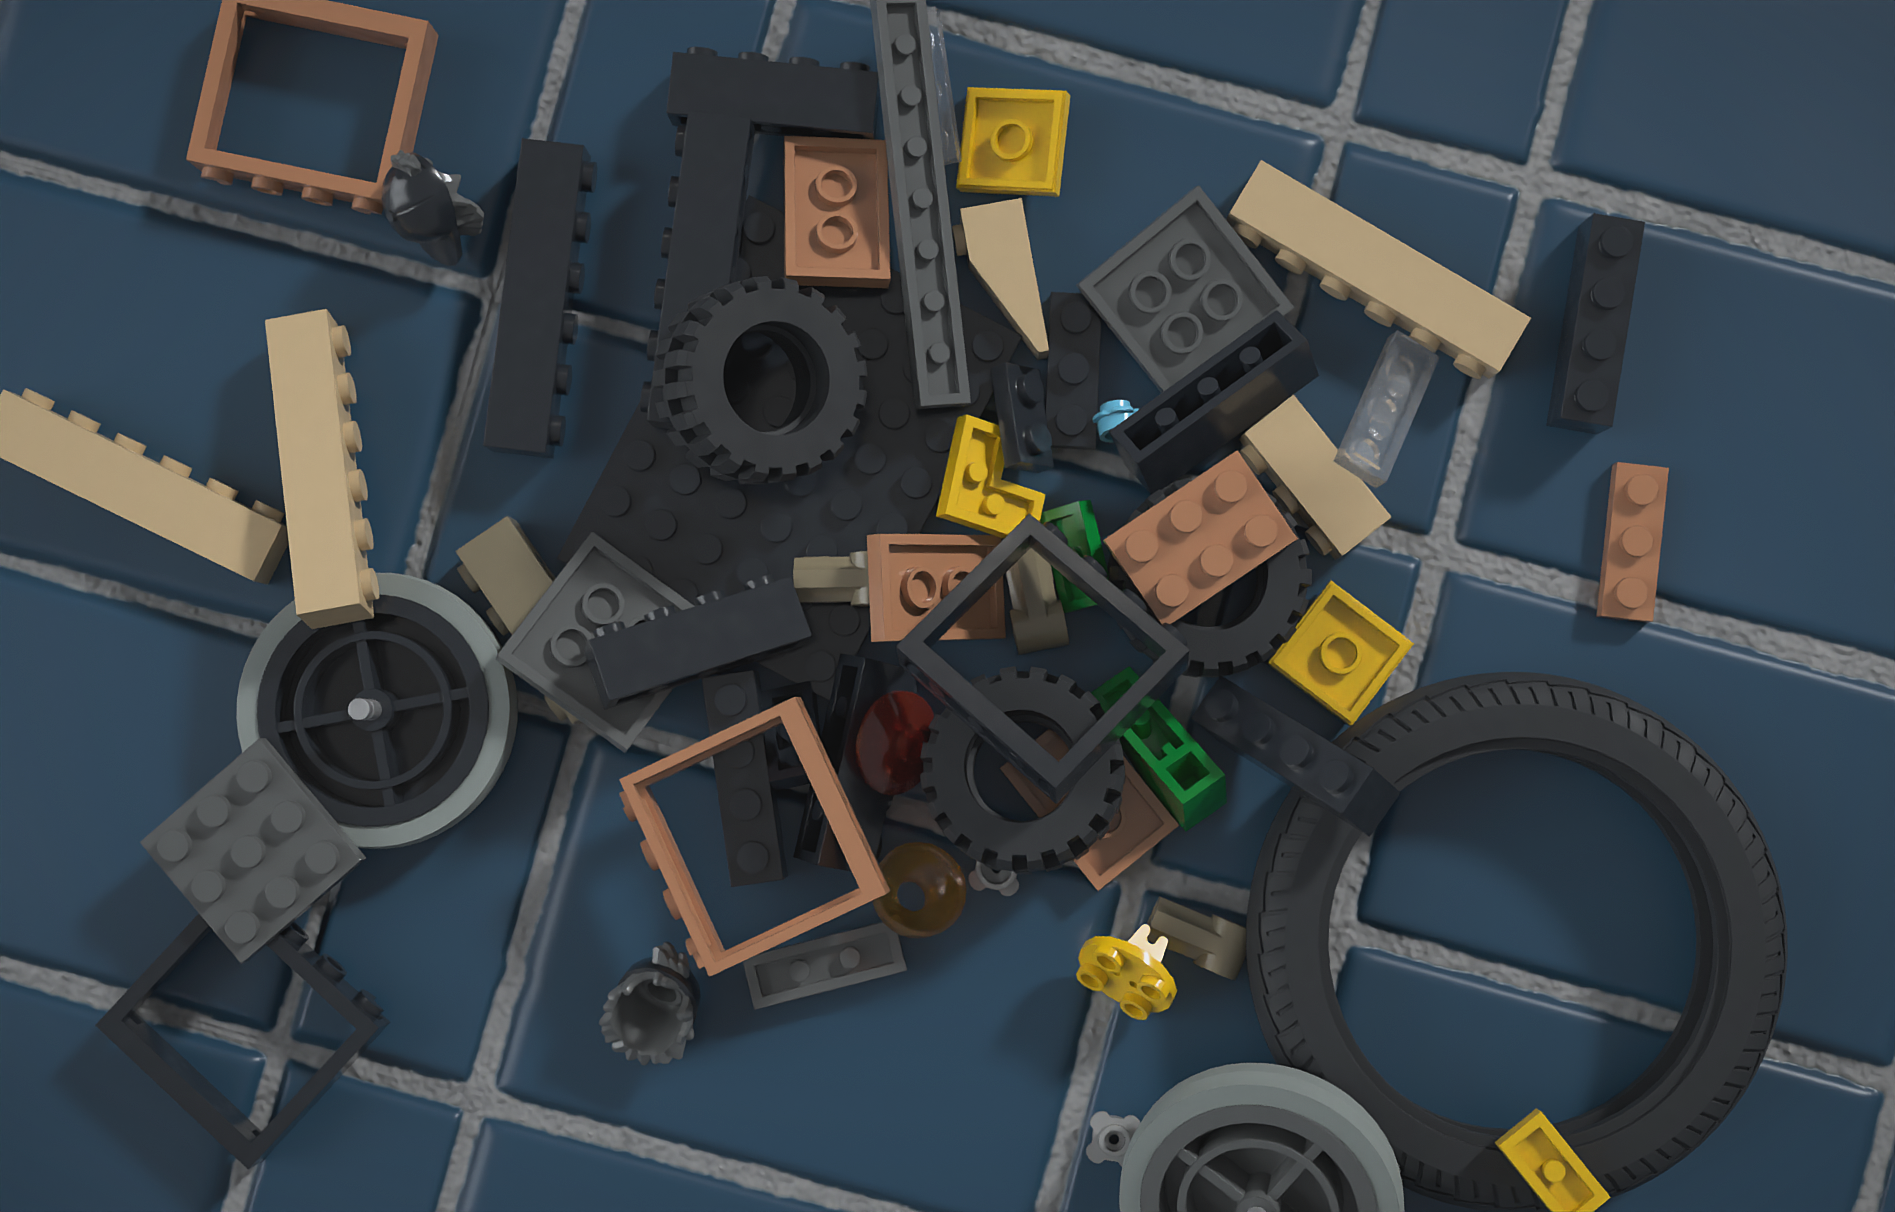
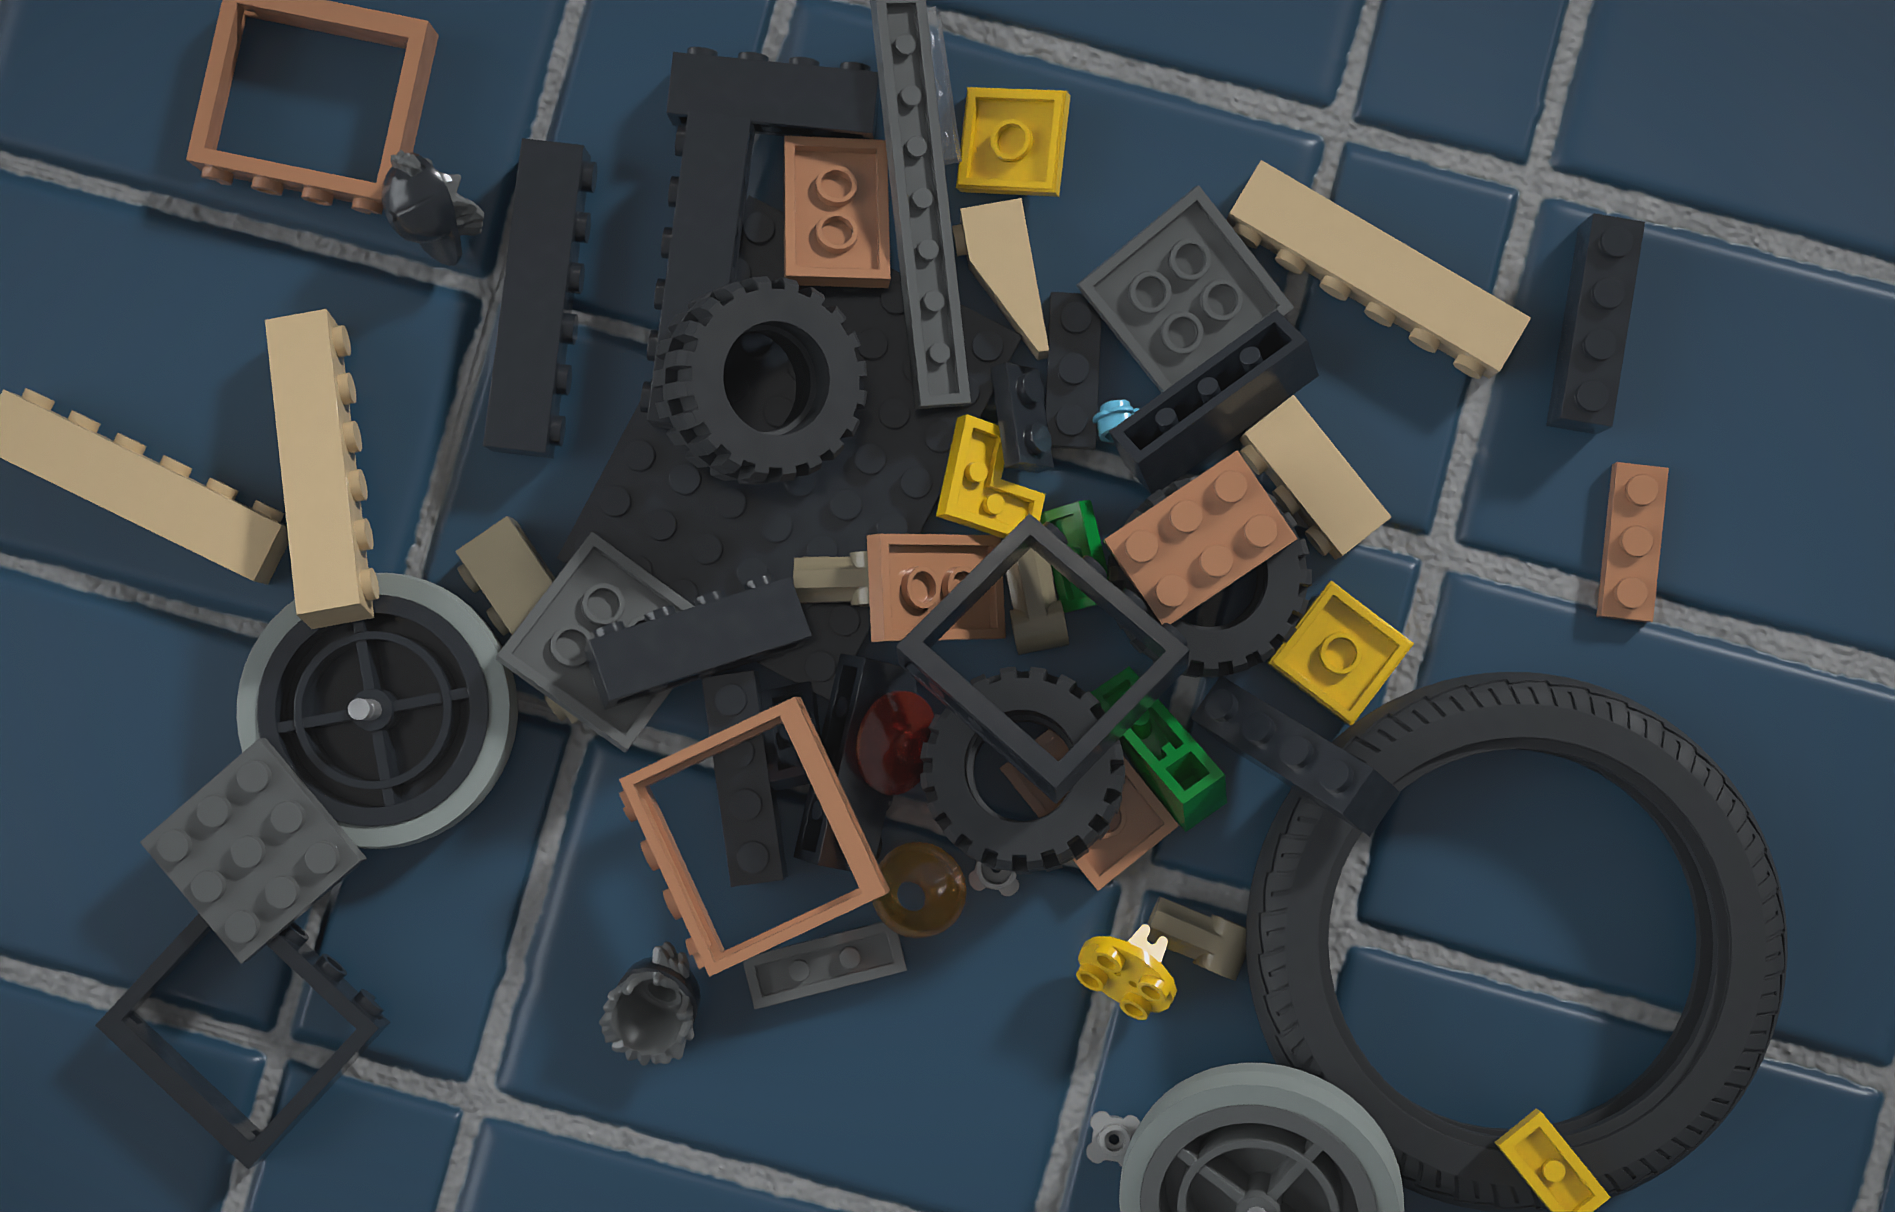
clear plate [1333,330,1440,488] -> none

